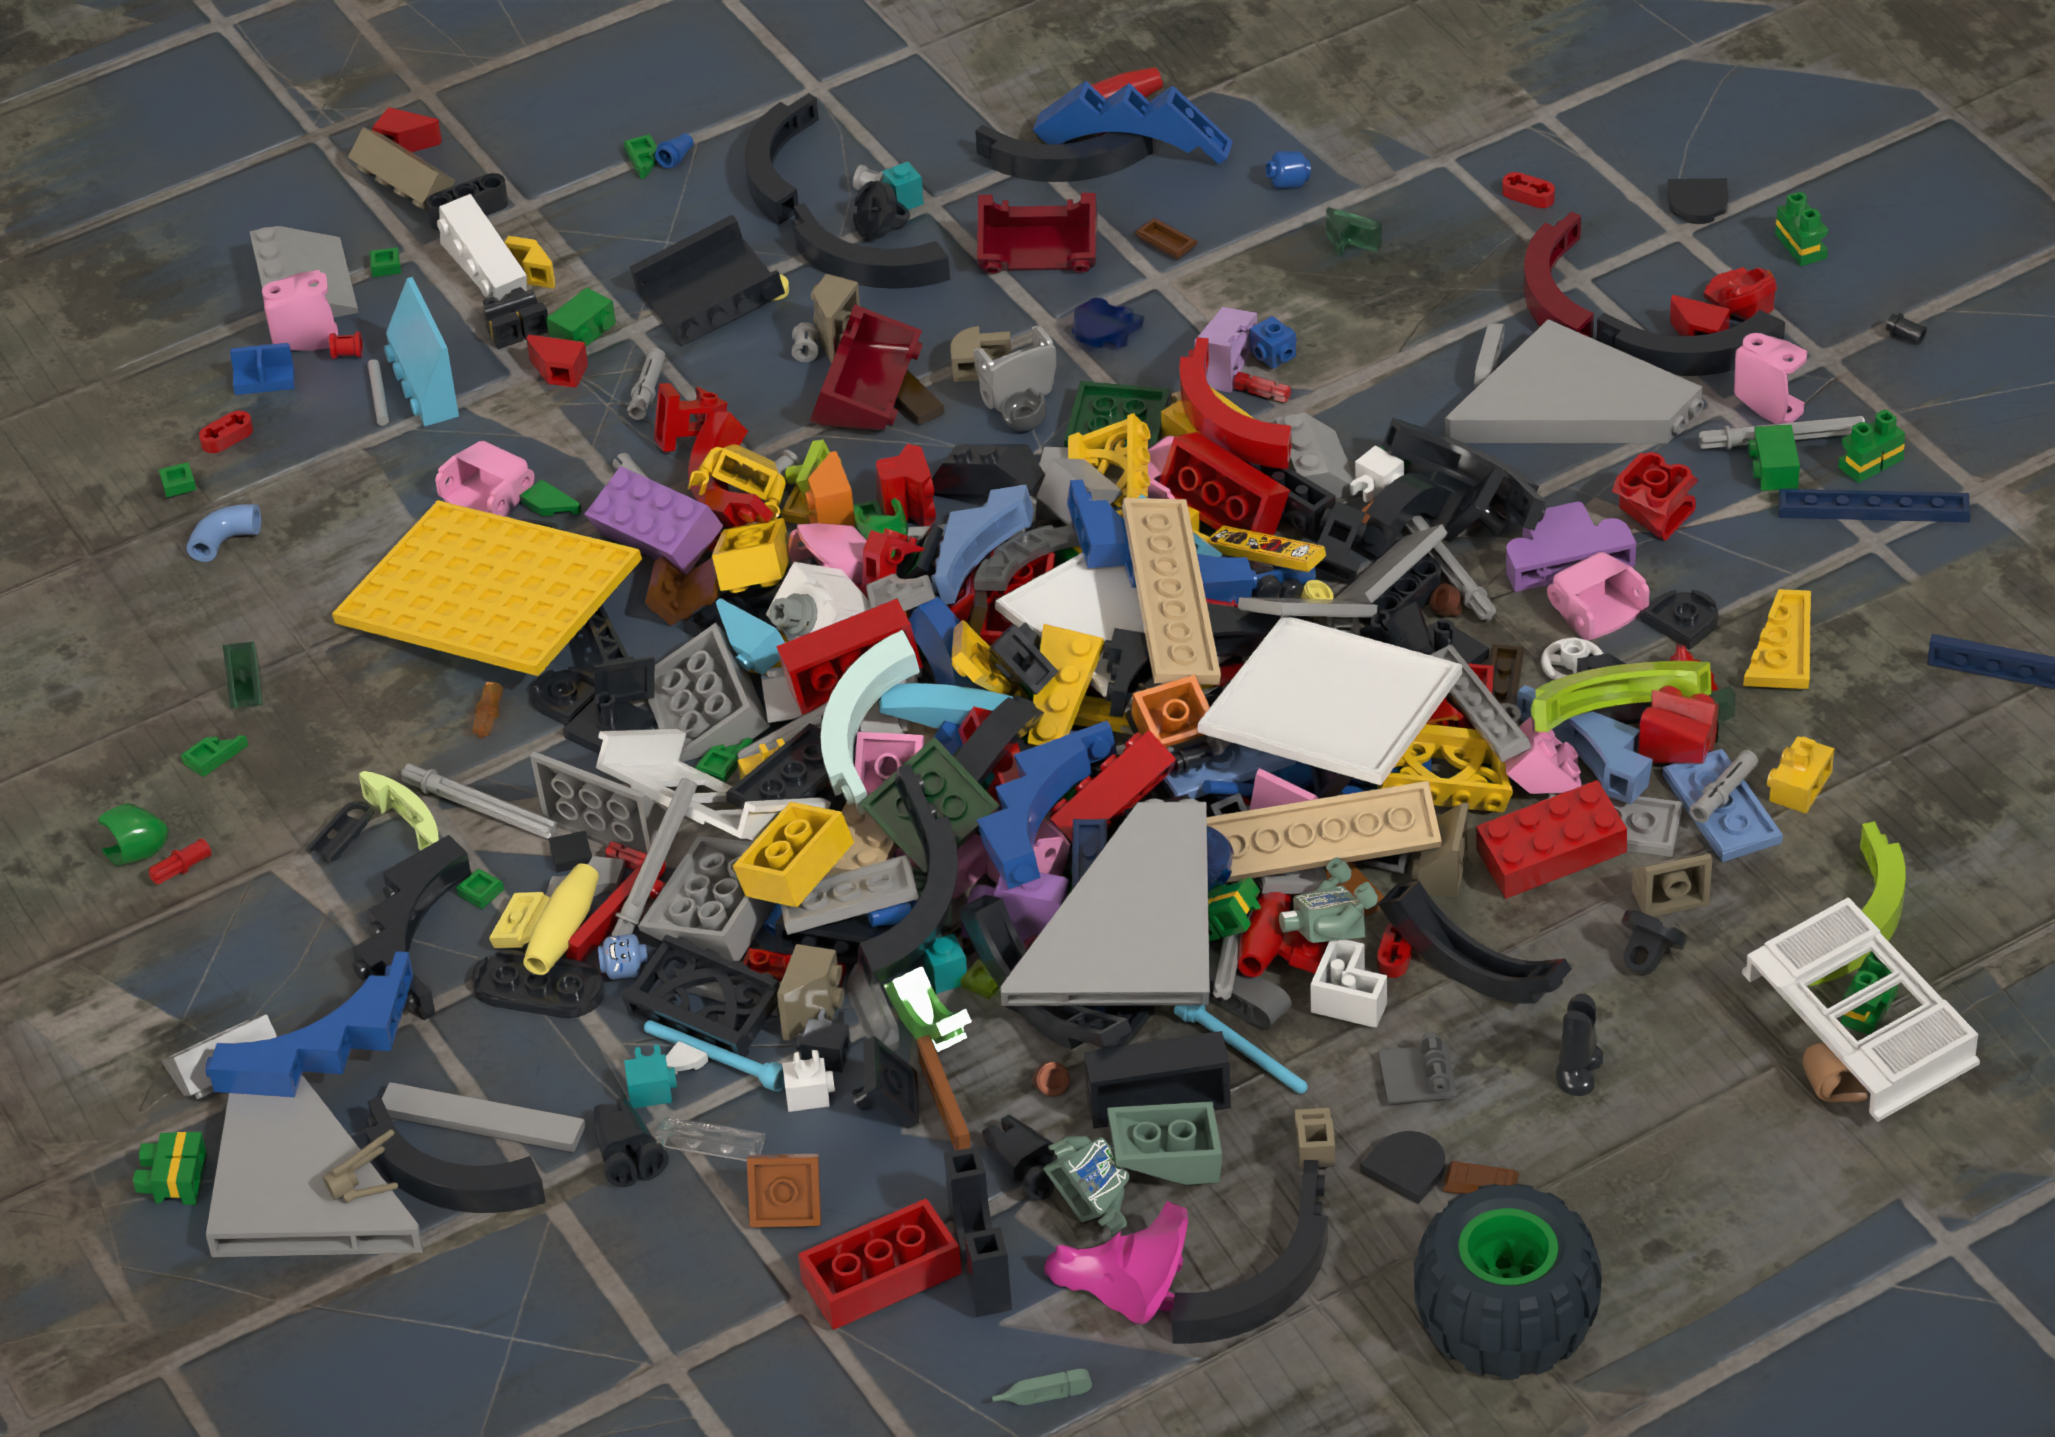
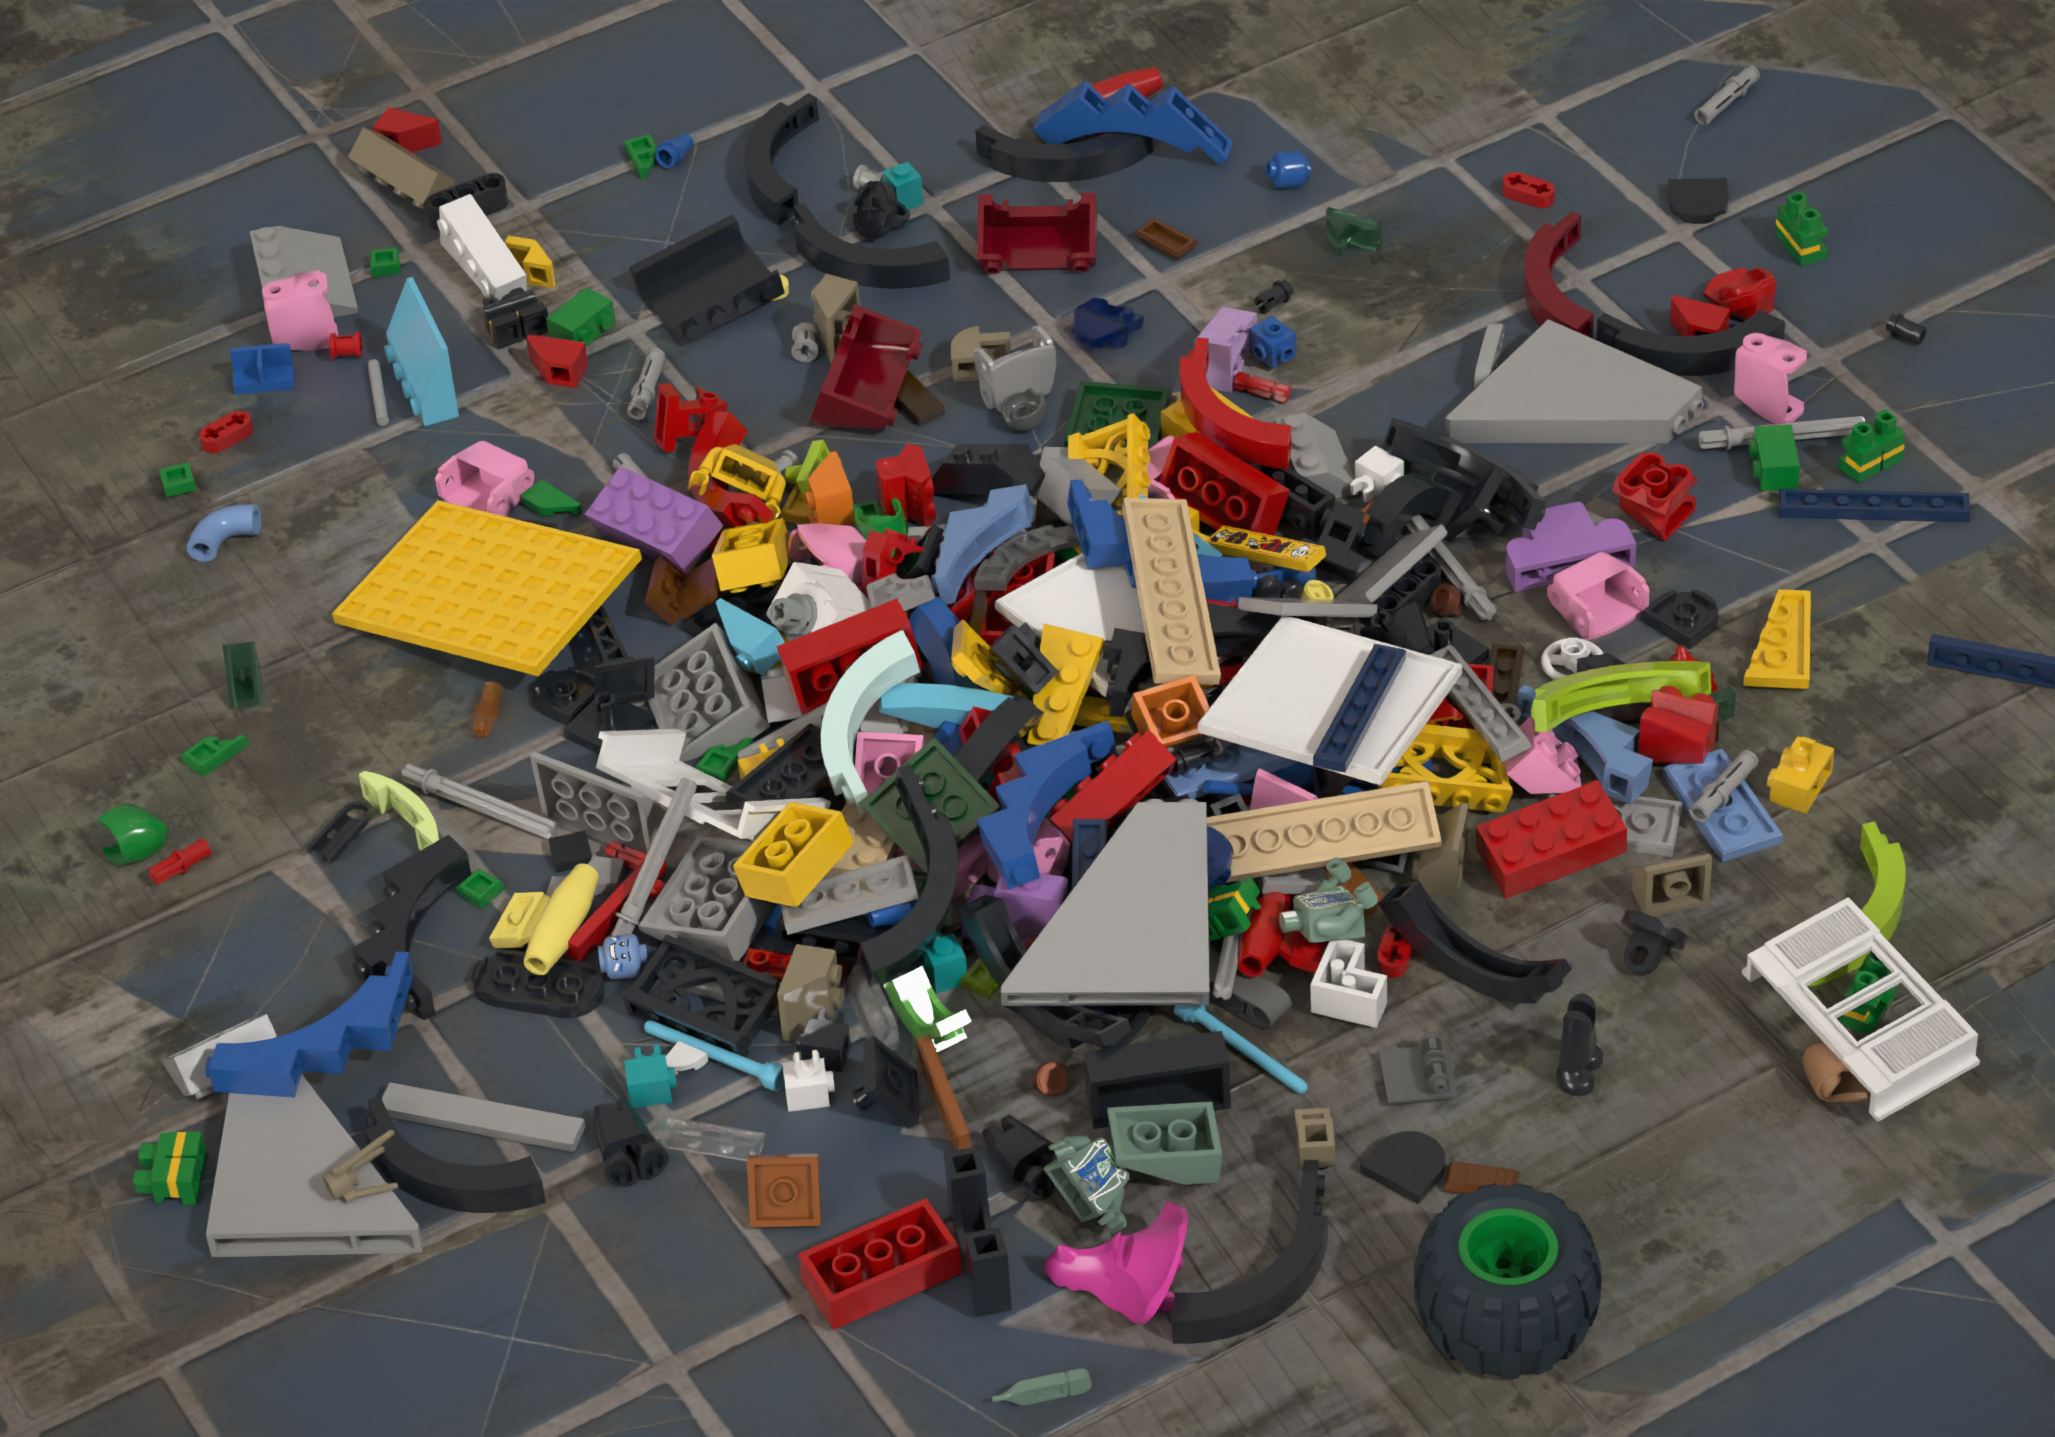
none -> black pin [1255,280,1293,314]
none -> dark blue tile [1313,644,1406,773]
none -> light grey pin [1694,65,1760,125]

